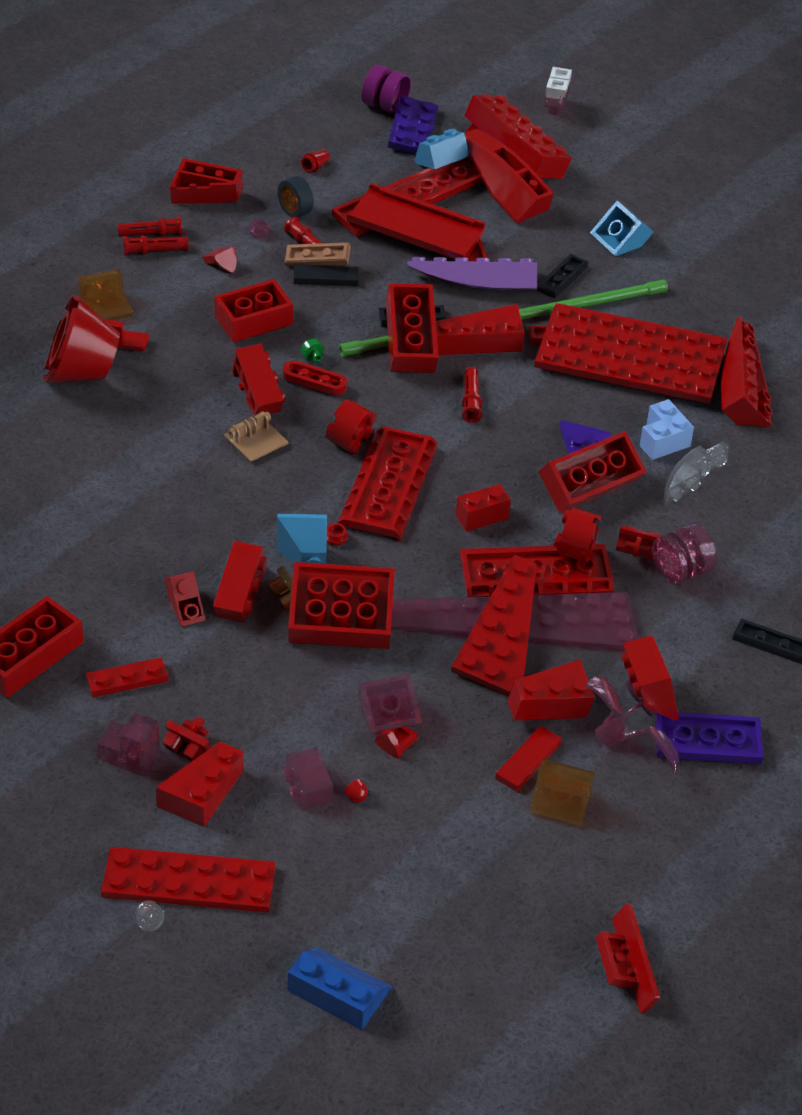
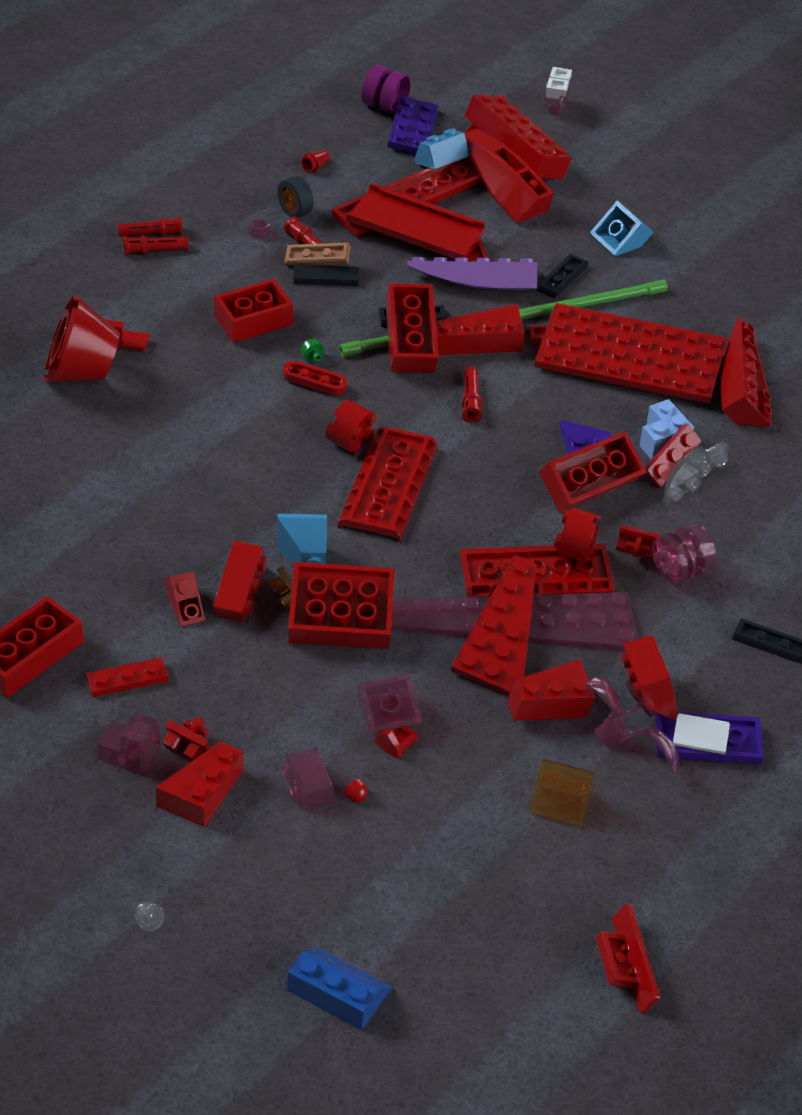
clear orange bracket [77,269,133,320] -> none
red plate [101,847,276,913] -> none
red wedge [170,158,244,204] -> none
tile [202,246,237,273] -> none
medium nougat hinge [224,411,289,462] -> none
red wedge [231,343,285,416] -> none
red plate [327,523,348,545] -> none
red brick [456,484,511,532] -> none
red tile [495,725,562,792] -> none
none -> red plate [645,424,701,488]
none -> white slope [673,714,730,754]

